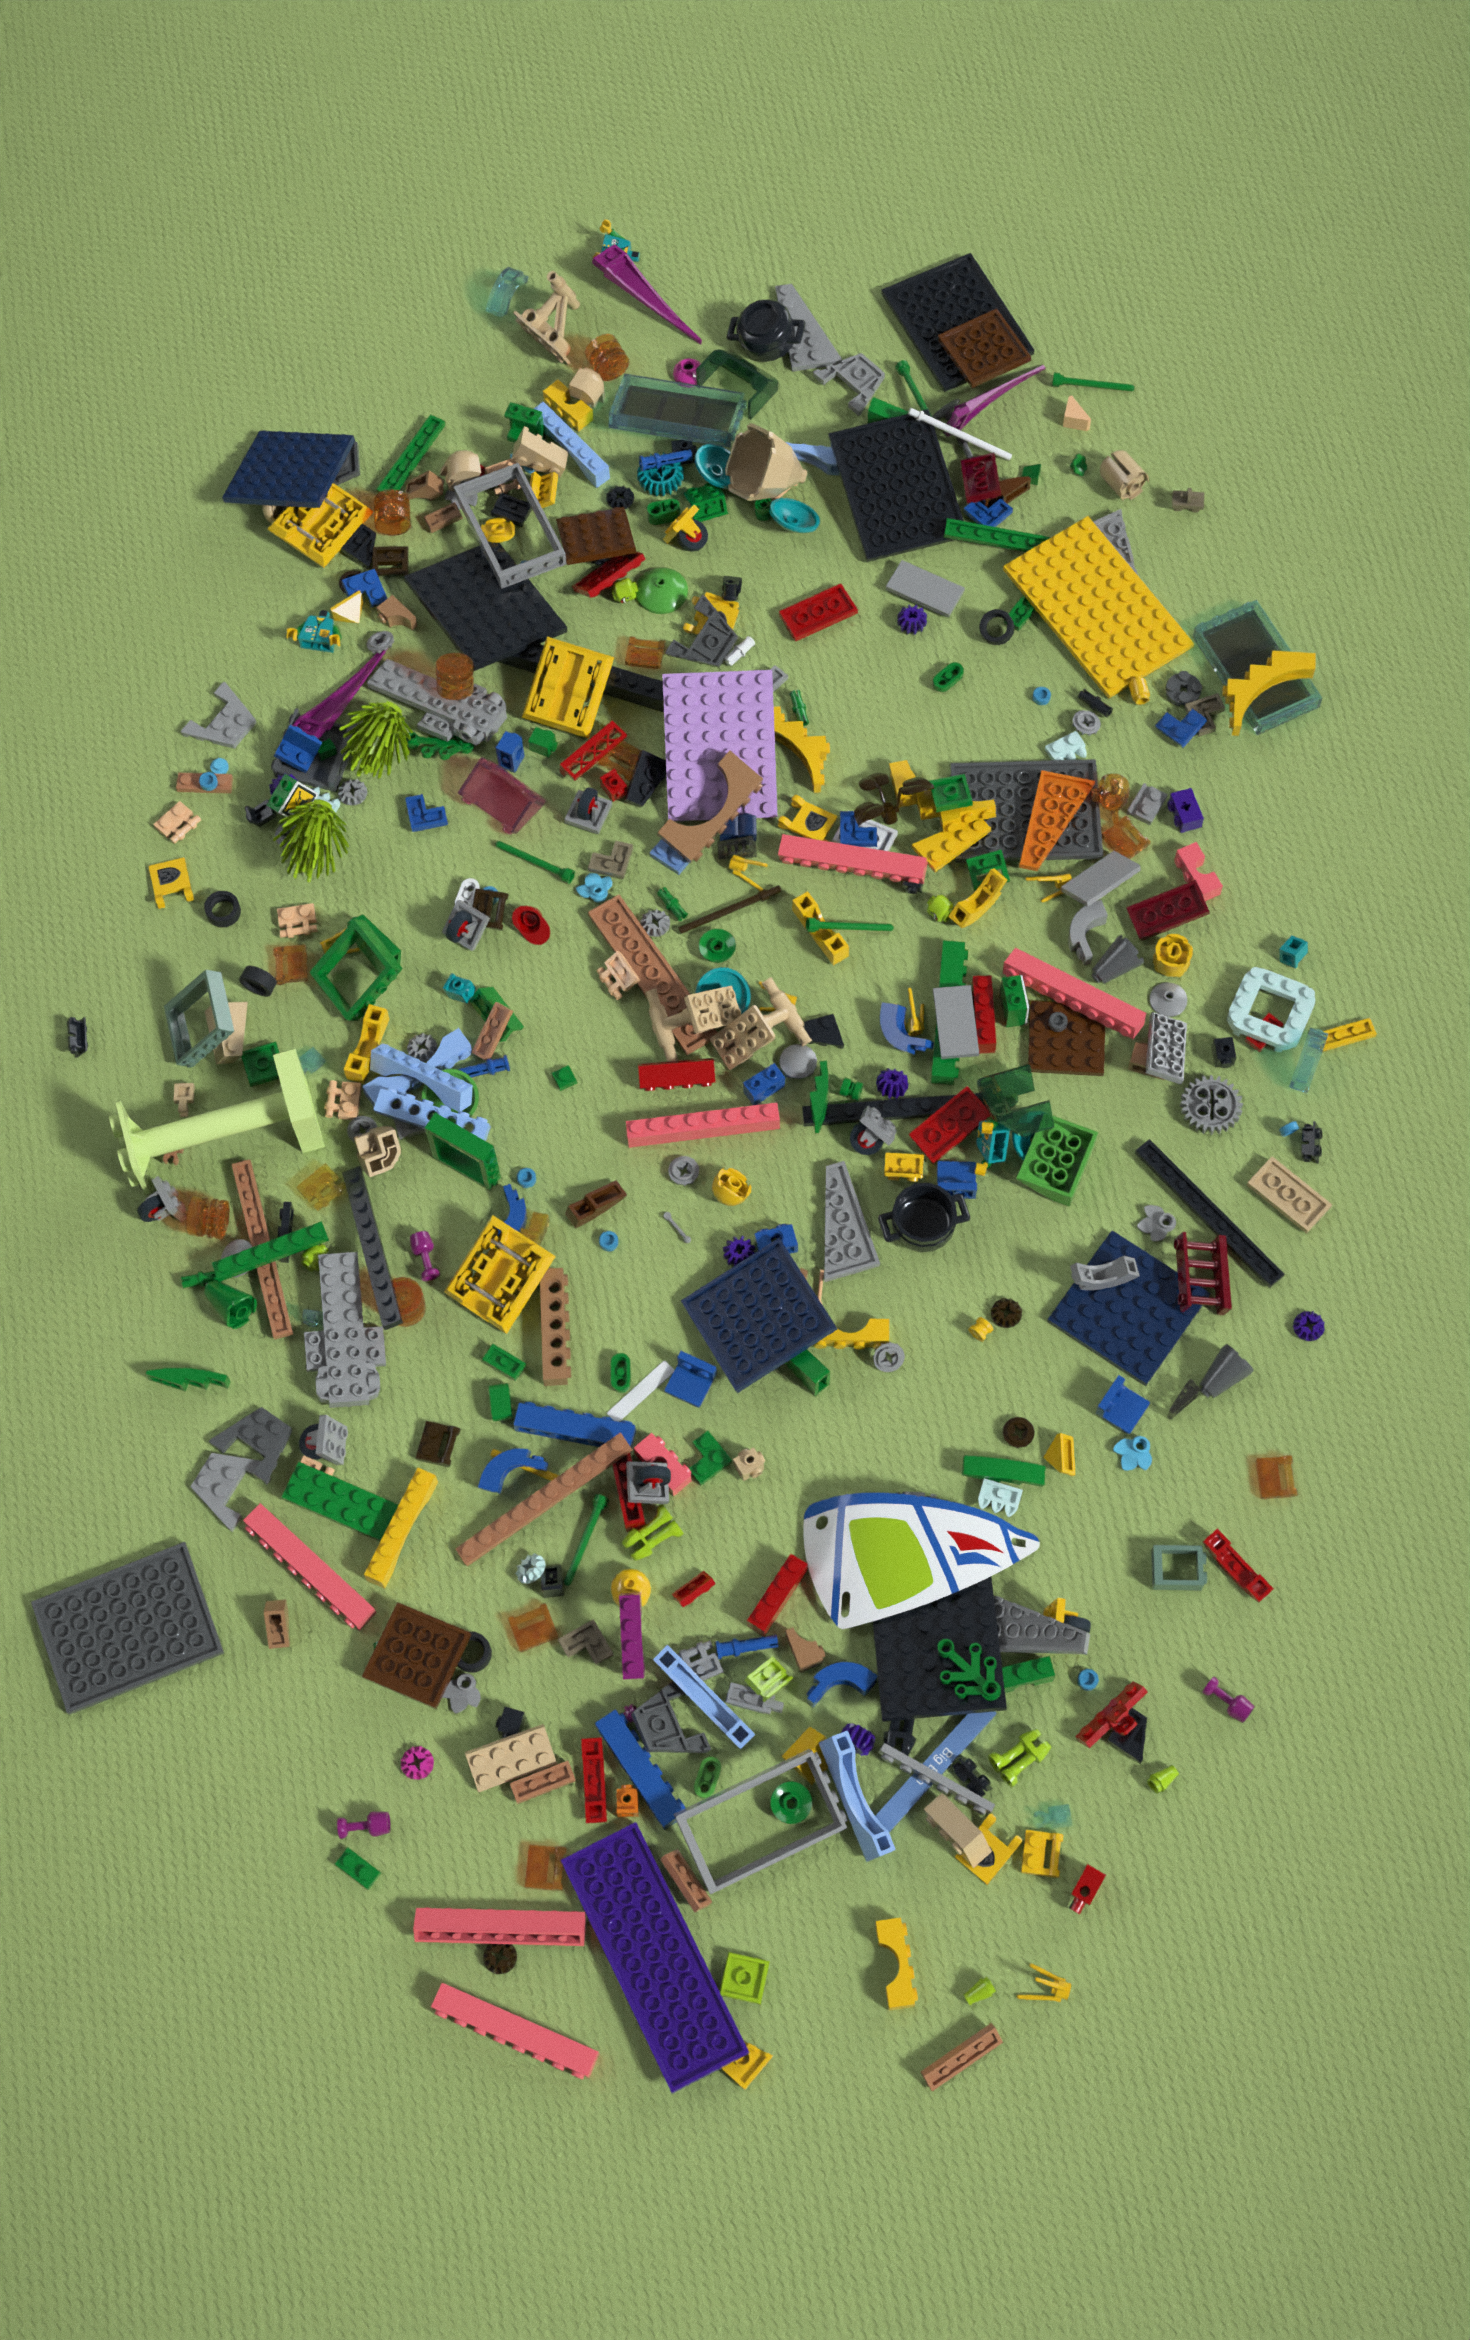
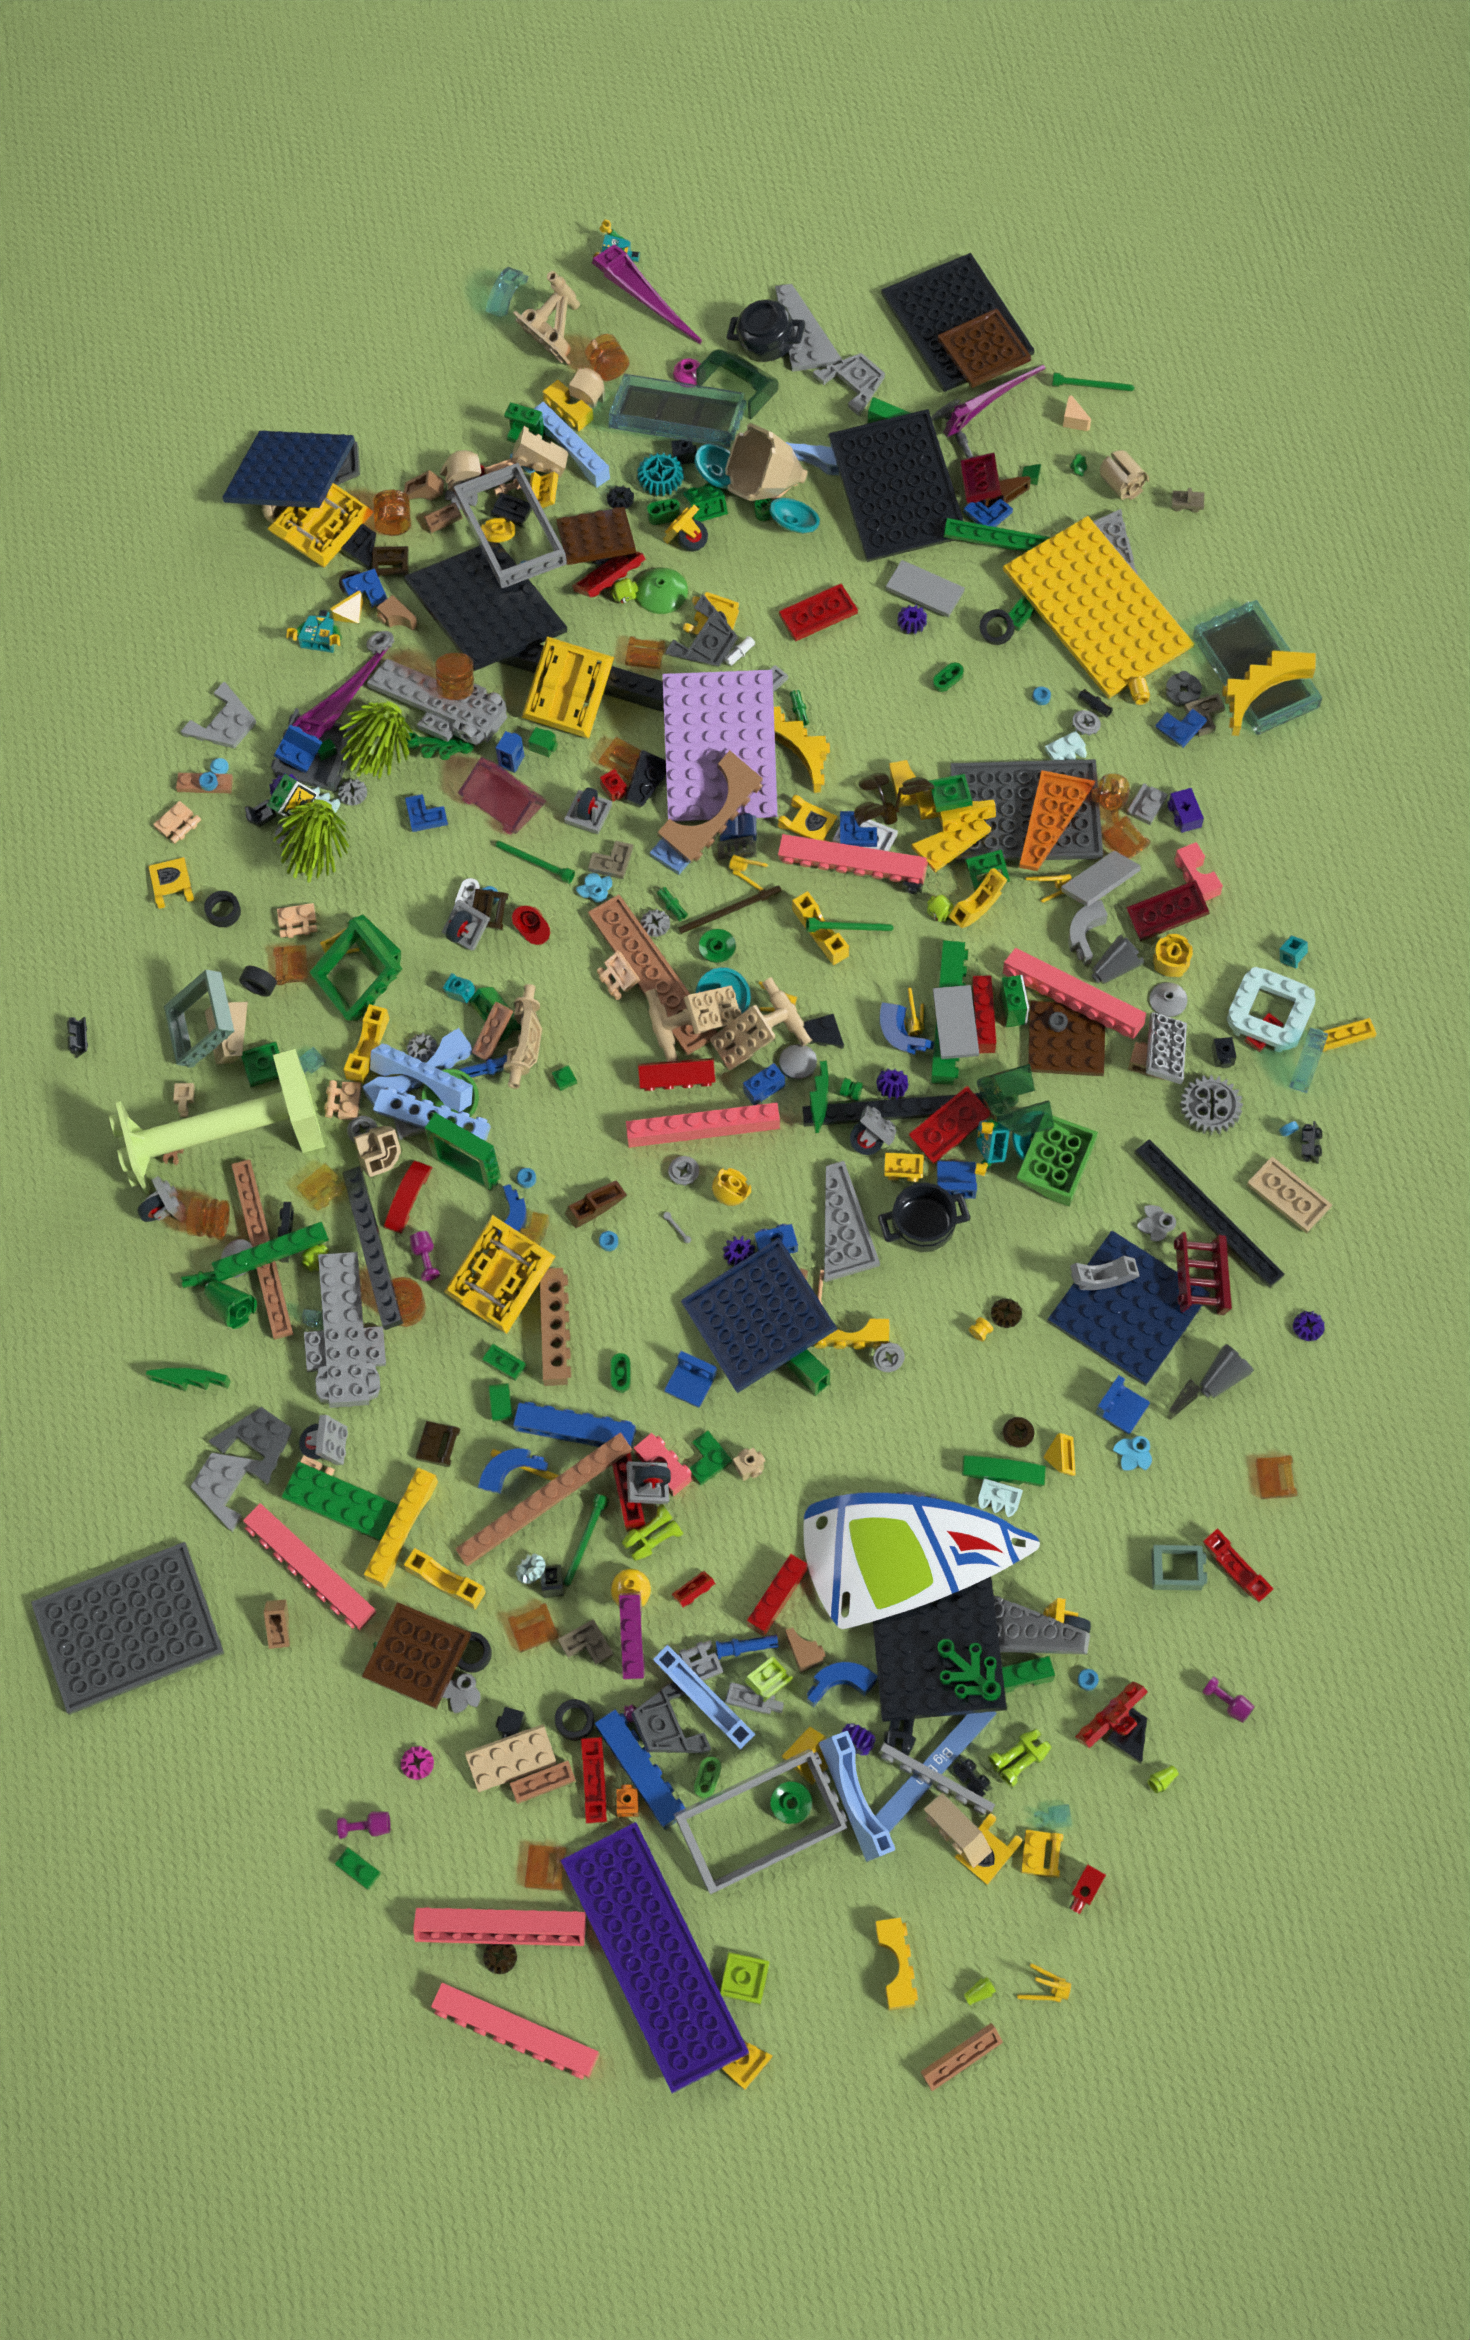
green plate [376,414,446,500] -> none
red fence [560,720,627,781] -> none
white sticker [607,1361,675,1422] -> none
blue pin [639,449,693,472] -> none
nougat plate [660,1849,712,1912] -> none
black piece [722,575,742,601] -> none
green piece [895,360,933,418] -> none
white bar [908,408,1012,461] -> none
none -> red slope [384,1161,432,1234]
none -> yellow arch [404,1548,486,1610]
none -> tan plate [503,984,542,1089]
none -> black tyre [555,1699,594,1741]

